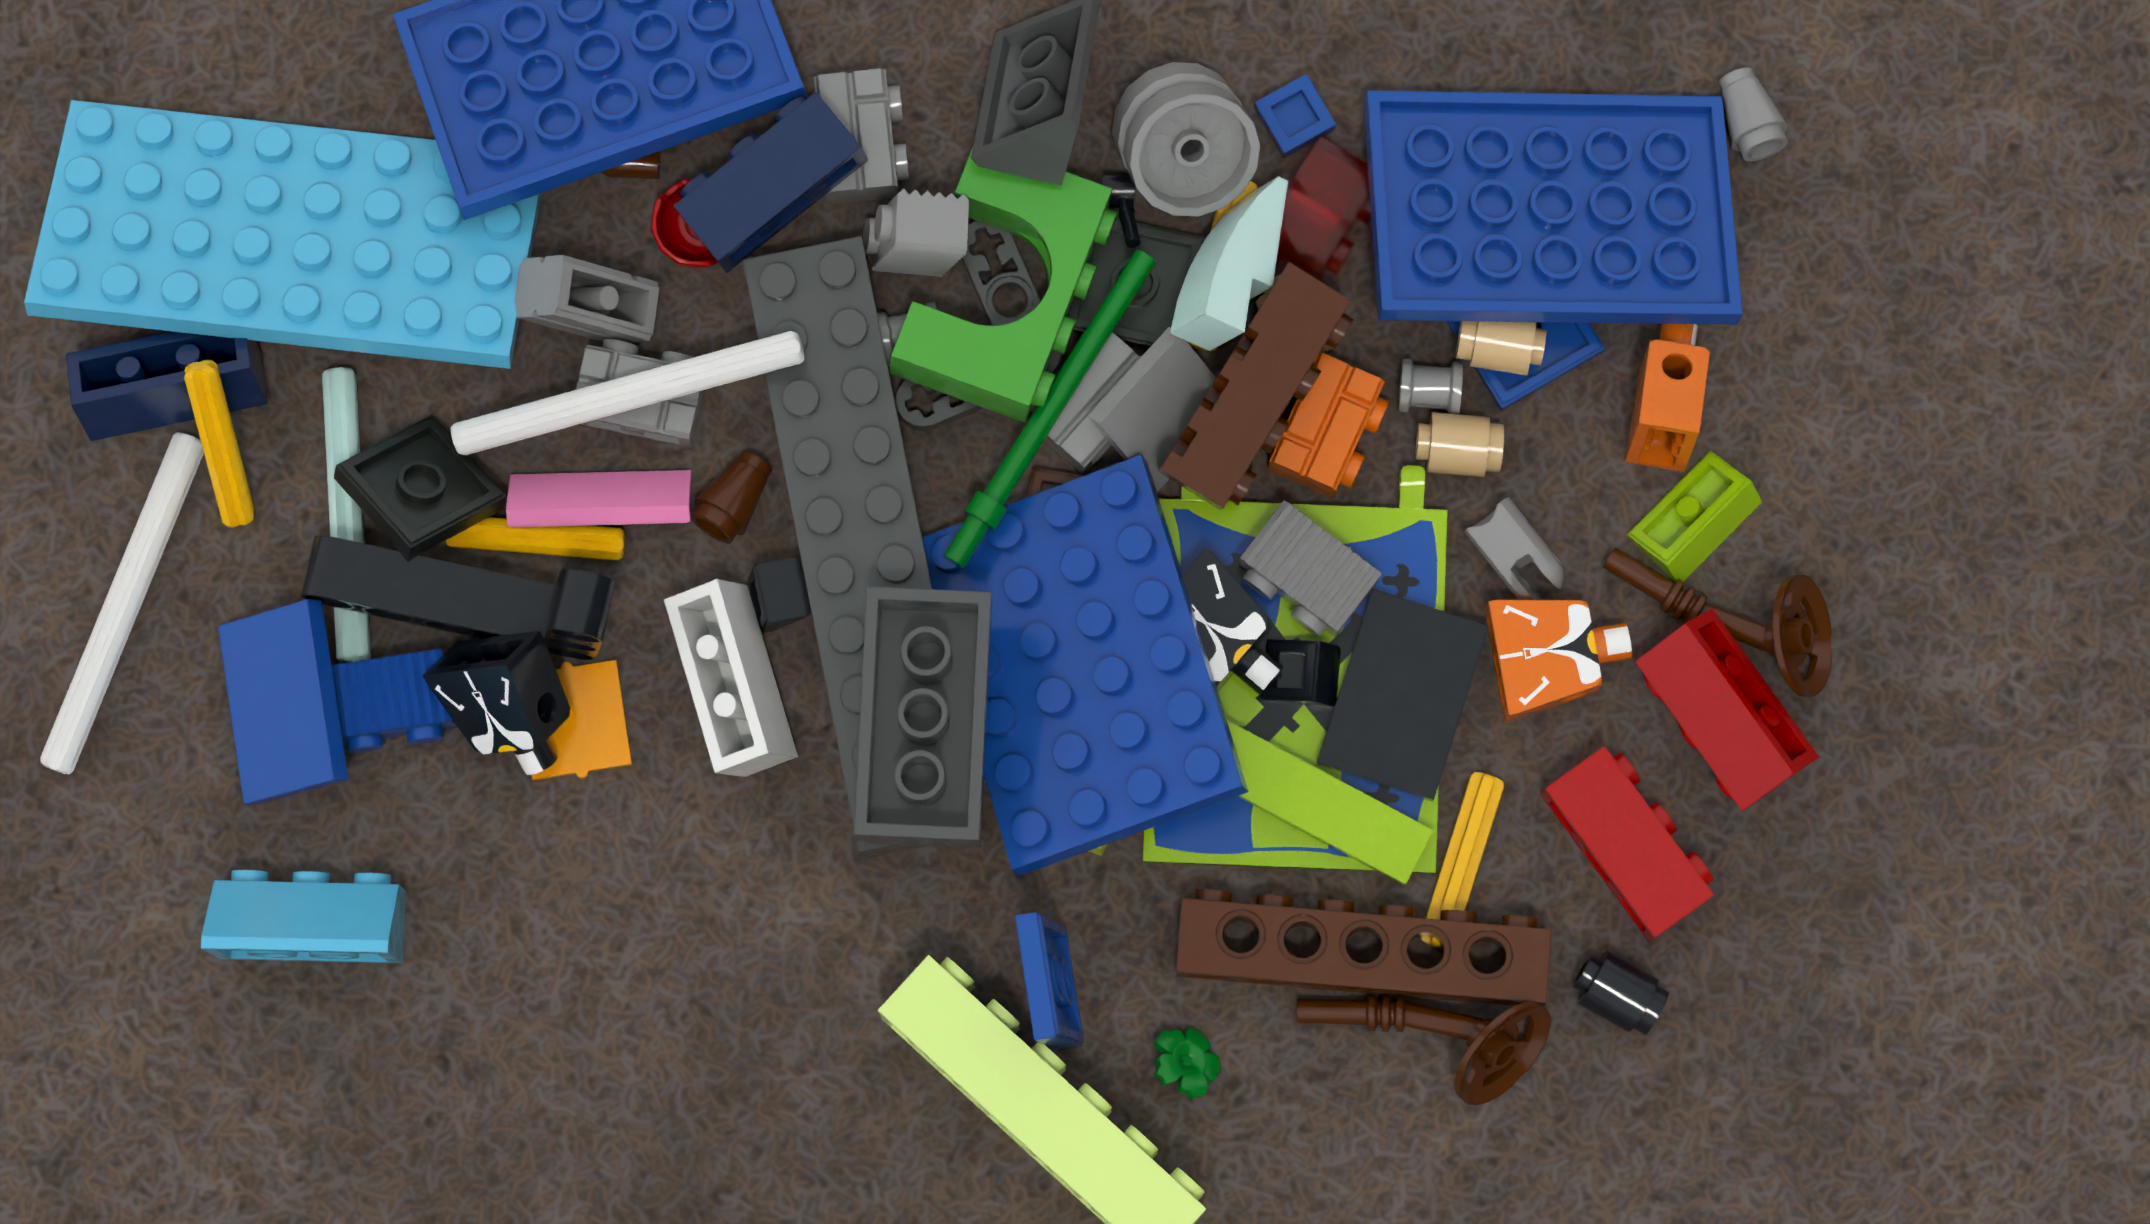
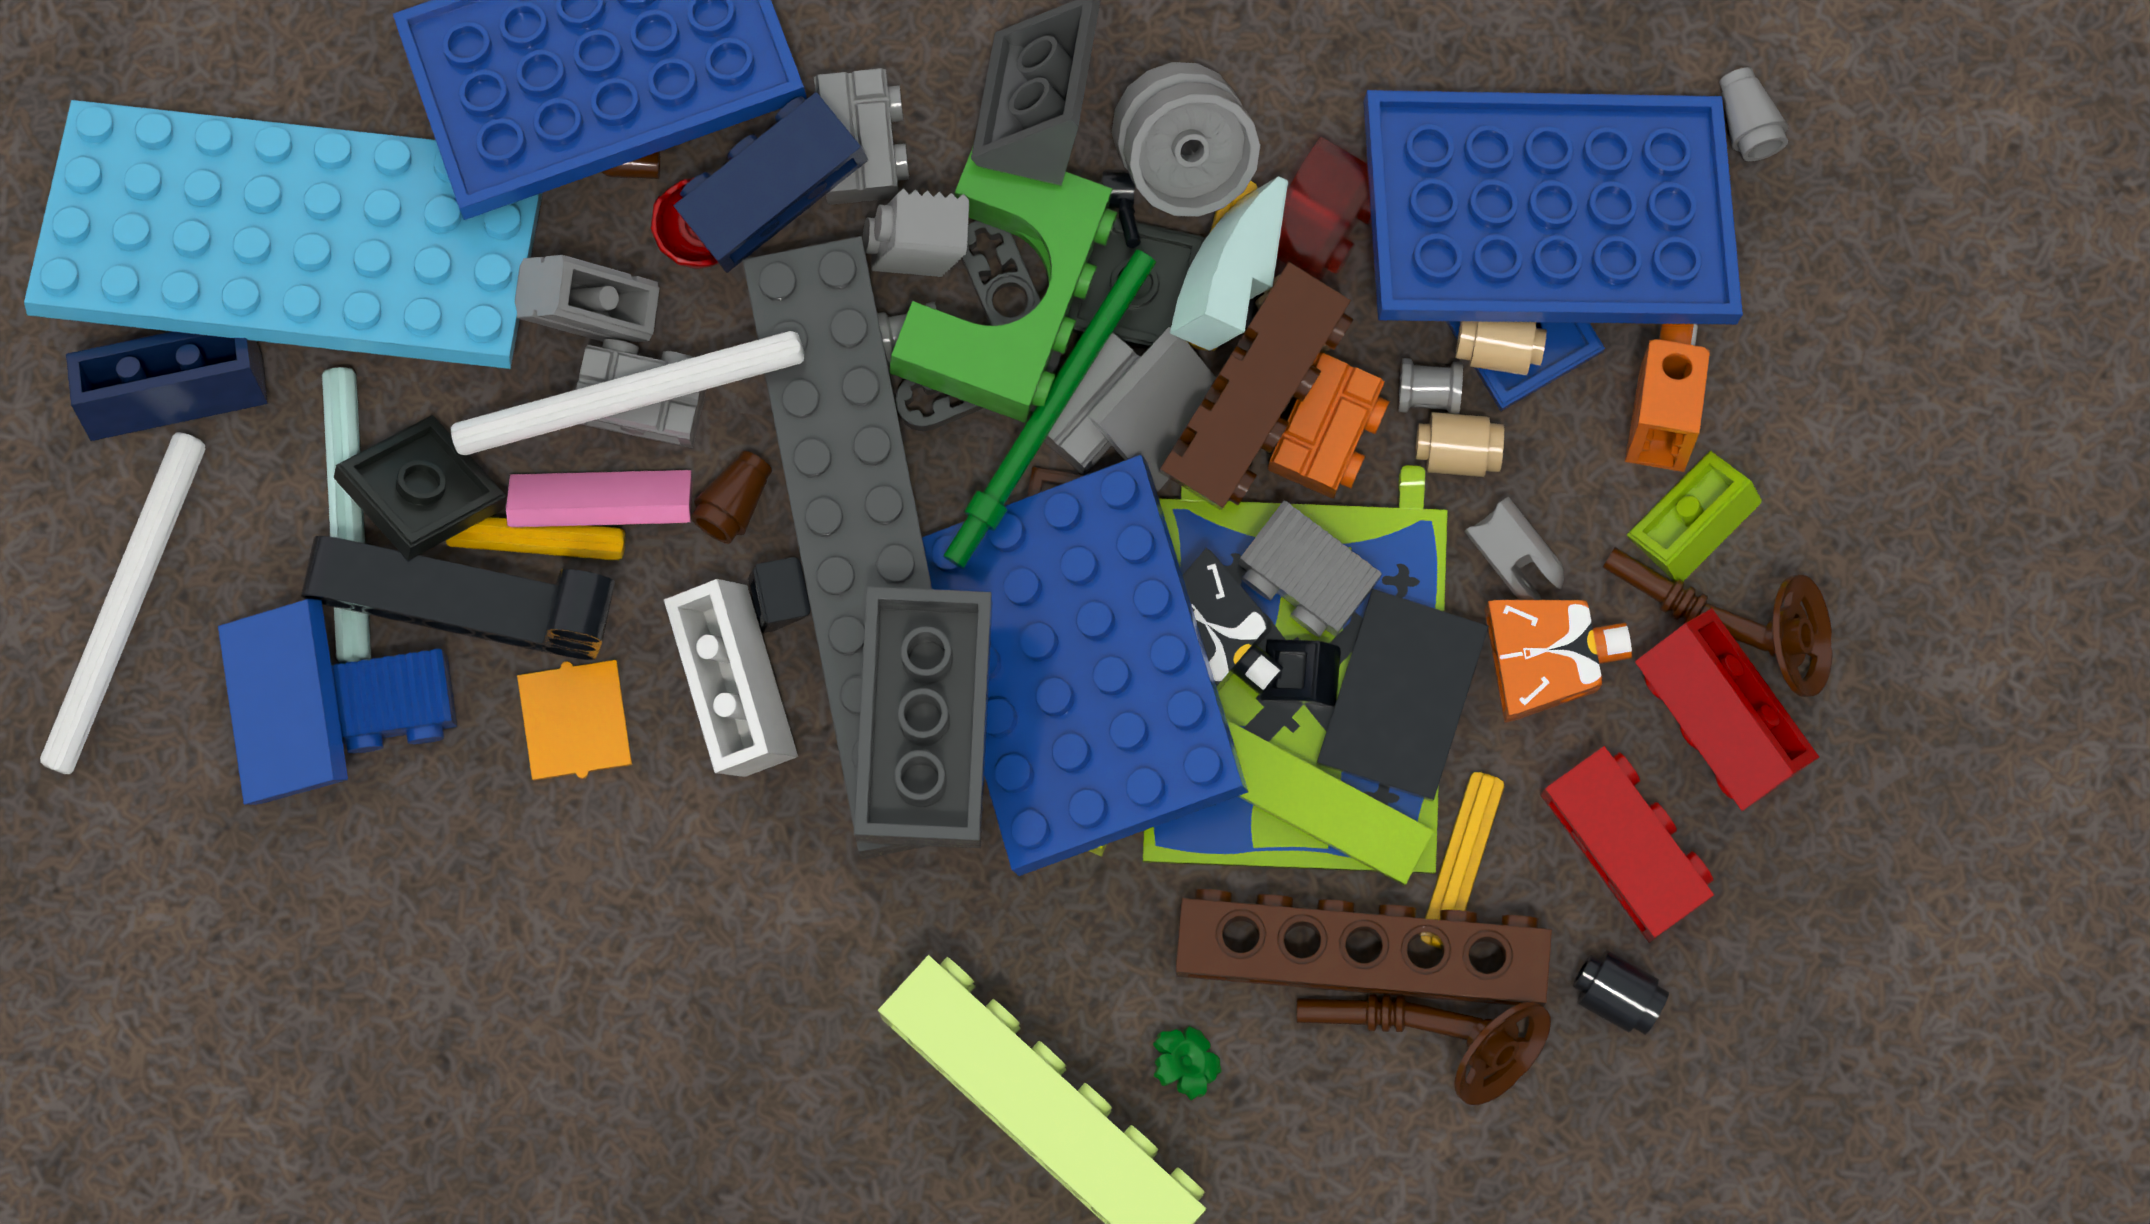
yellow axle [184,360,255,528] -> none
medium azure slope [201,870,406,963] -> none
black torso [422,631,570,775] -> none
blue tile [1015,912,1084,1050] -> none
blue plate [1254,74,1336,159] -> none

